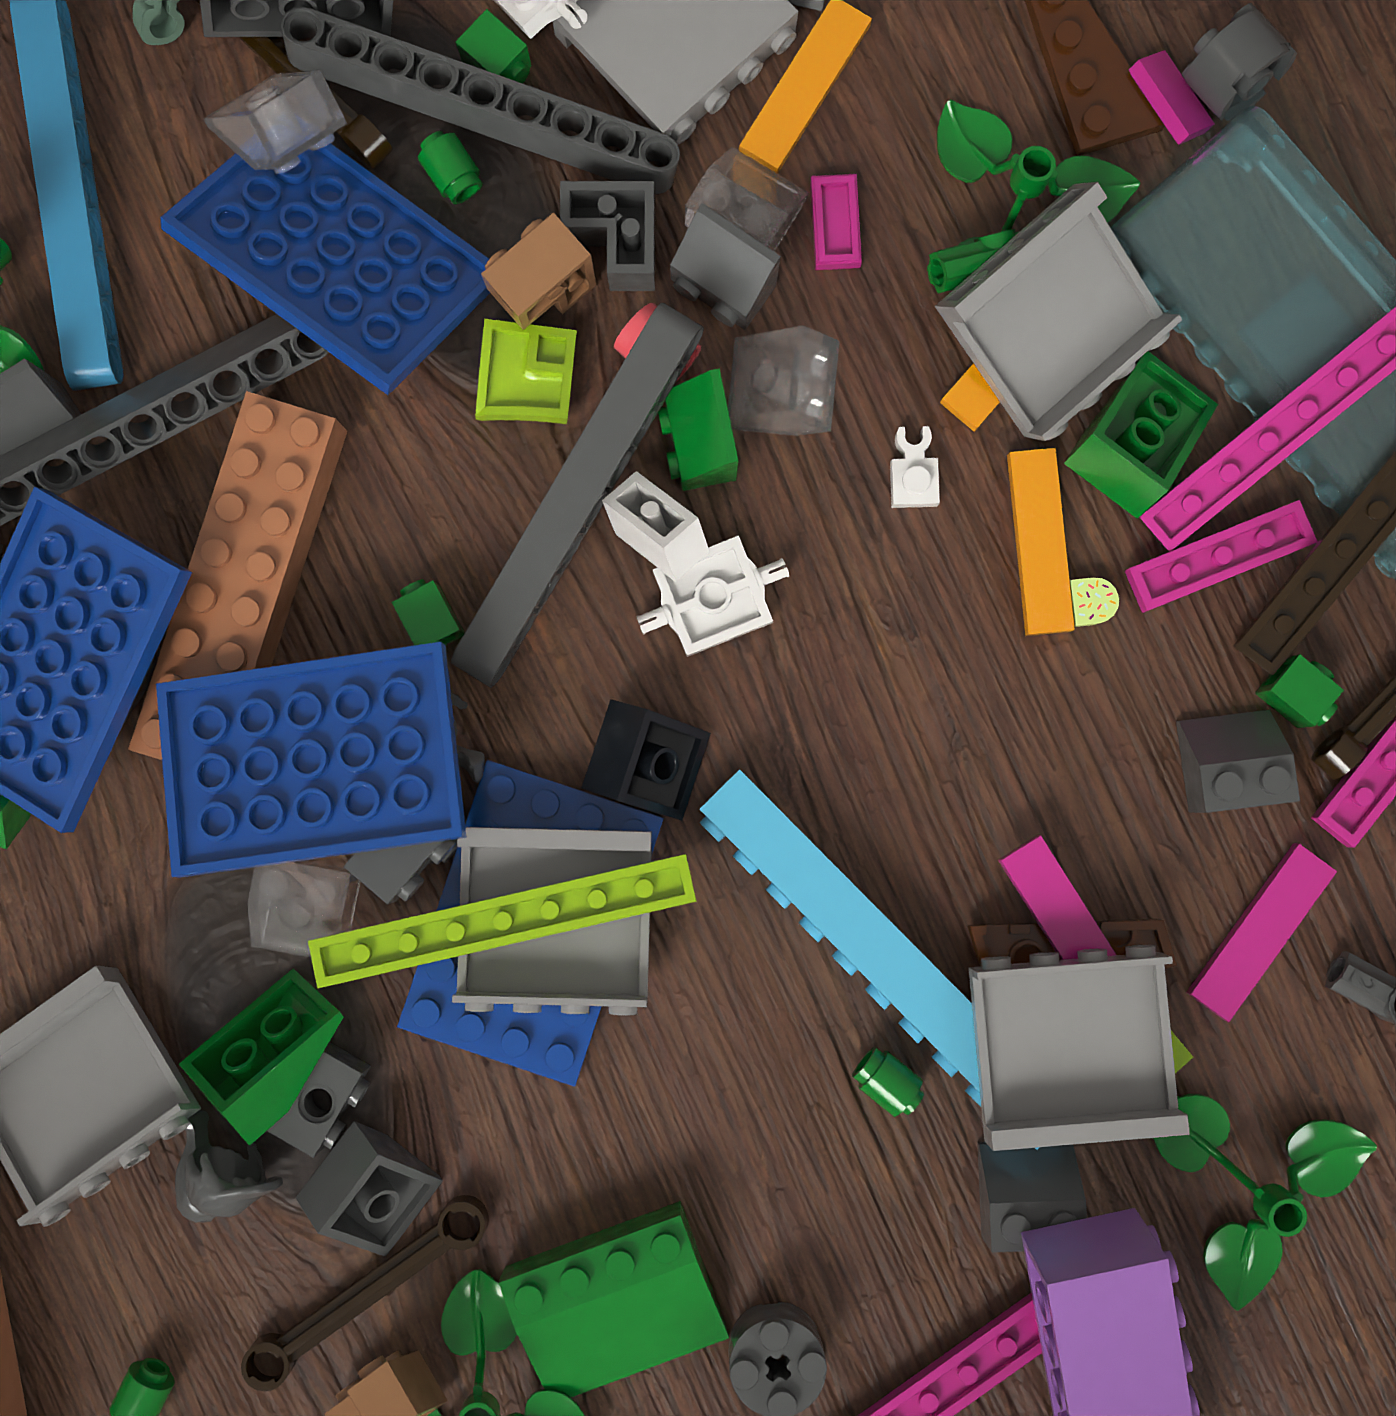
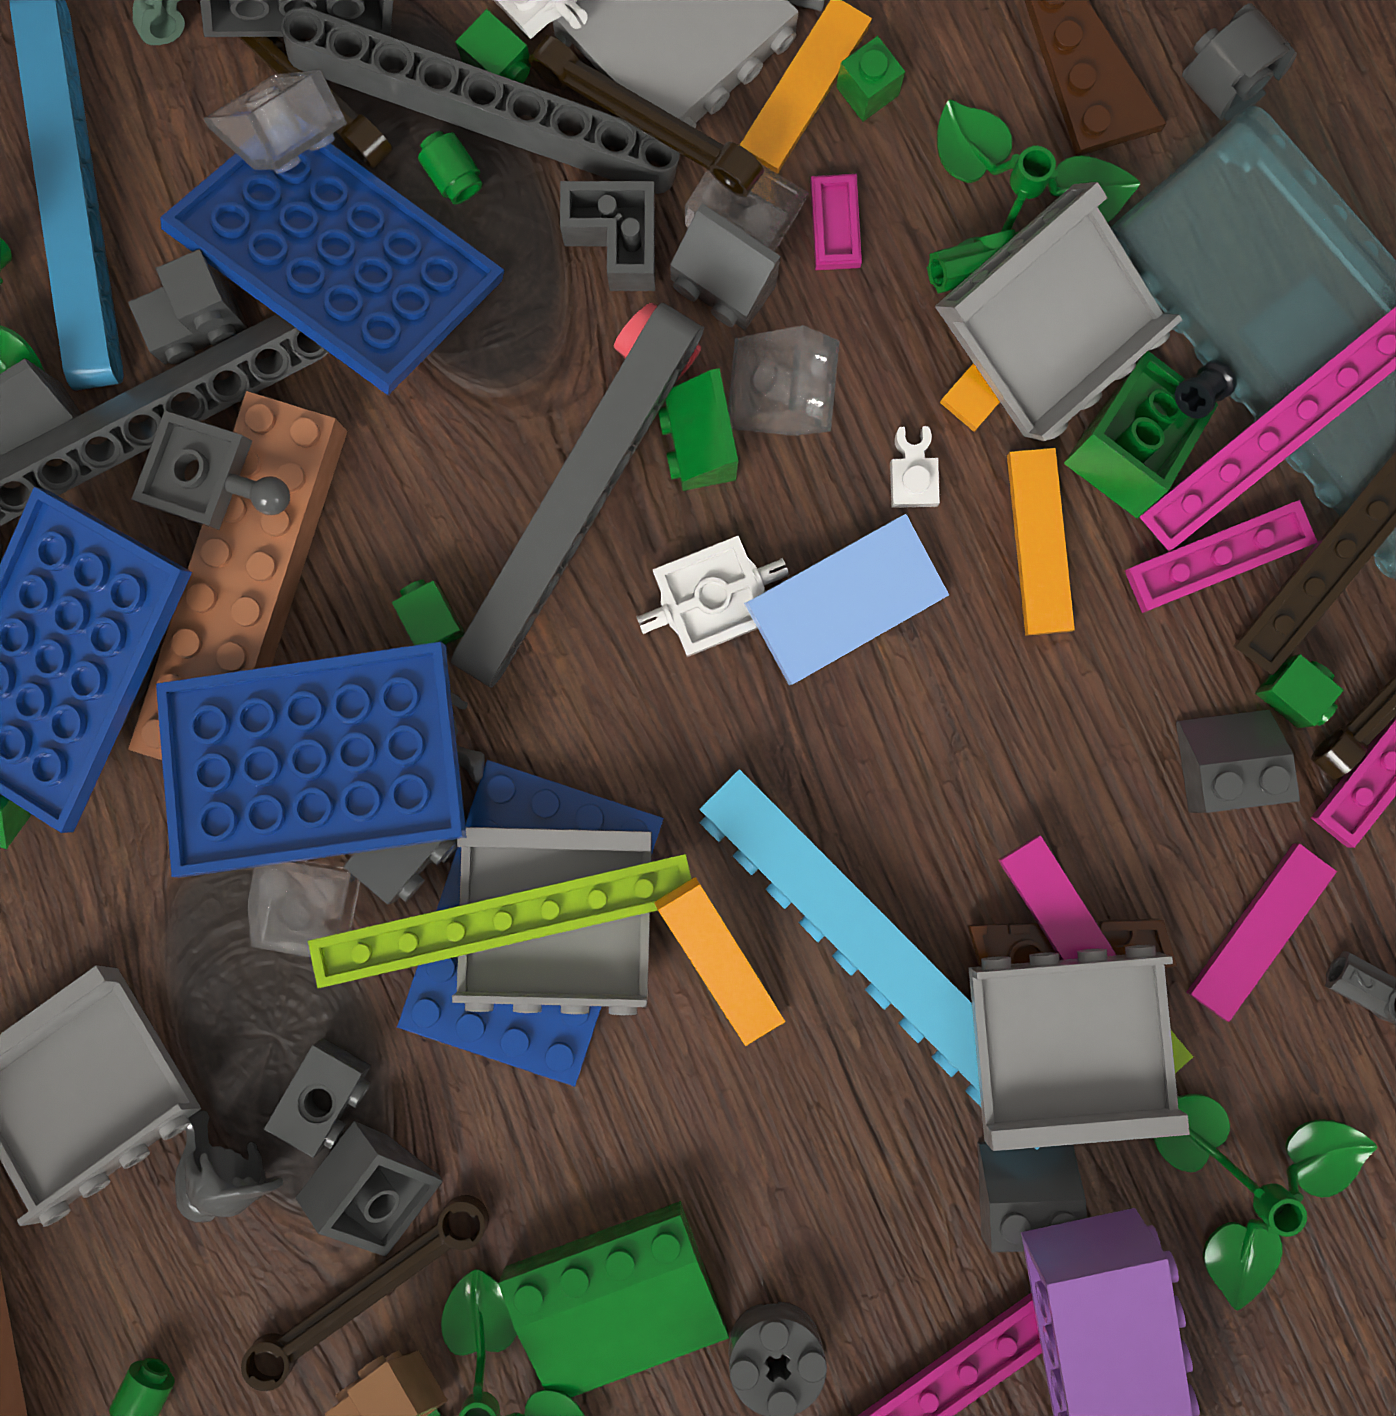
green slope [179,969,344,1146] -> none
lime plate [475,319,577,424] -> none
medium nougat brick [481,212,597,330] -> none
black slope [581,699,711,821] -> none
white brick [602,471,709,582] -> none
green brick [852,1047,924,1117] -> none
yellowish green tile [1070,578,1119,627] -> none
dark pink tile [1129,50,1215,145] -> none
none -> dark grey brick [128,249,248,365]
none -> dark grey plate [131,411,290,530]
none -> dark brown piece [528,35,764,197]
none -> light orange tile [654,877,785,1046]
none -> light blue tile [744,514,949,685]
none -> green brick [836,36,905,122]
none -> black bush [1175,360,1237,419]

